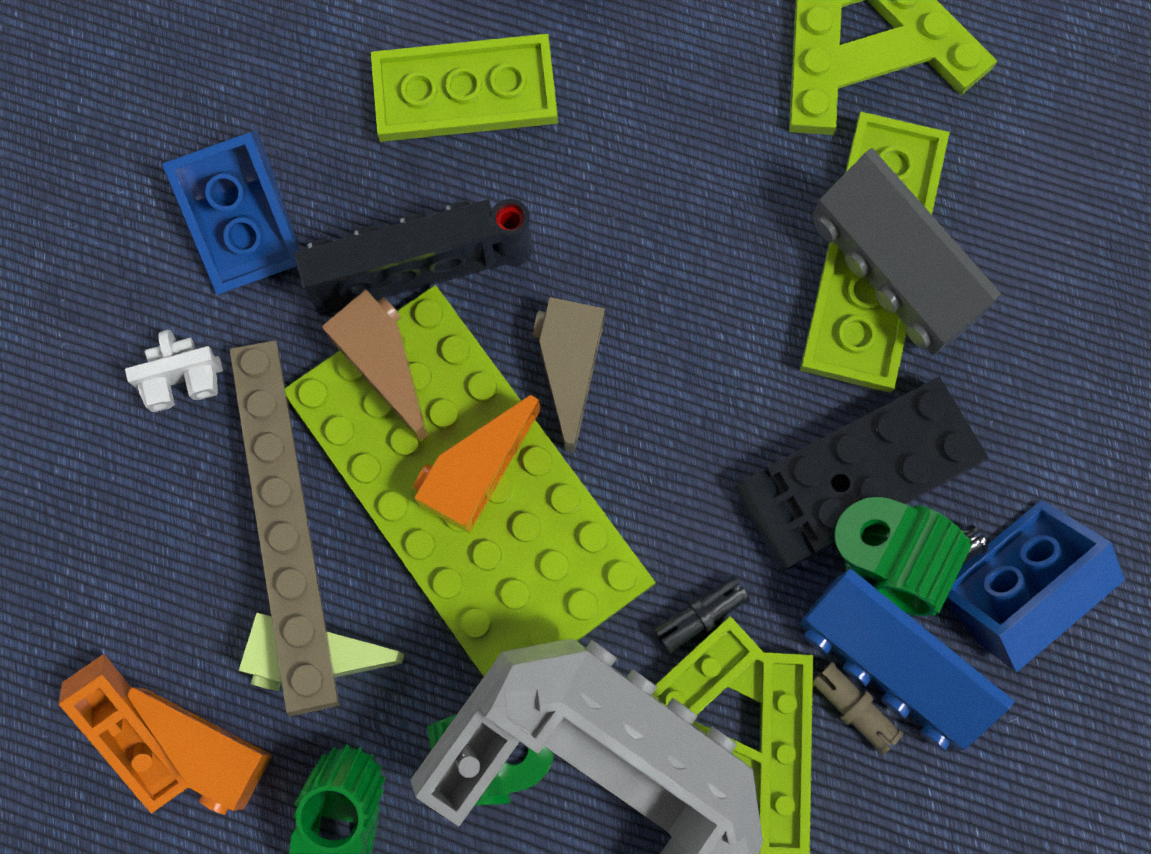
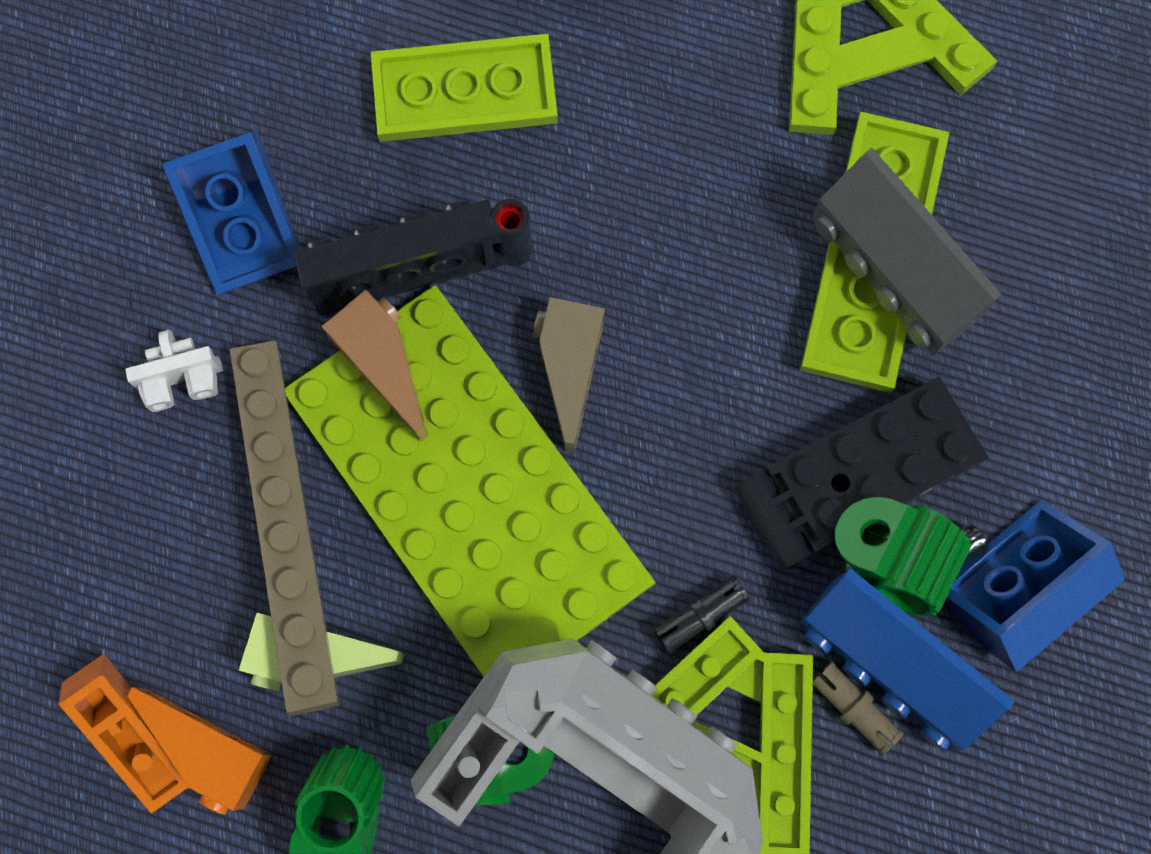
orange slope [413,395,540,534] -> none

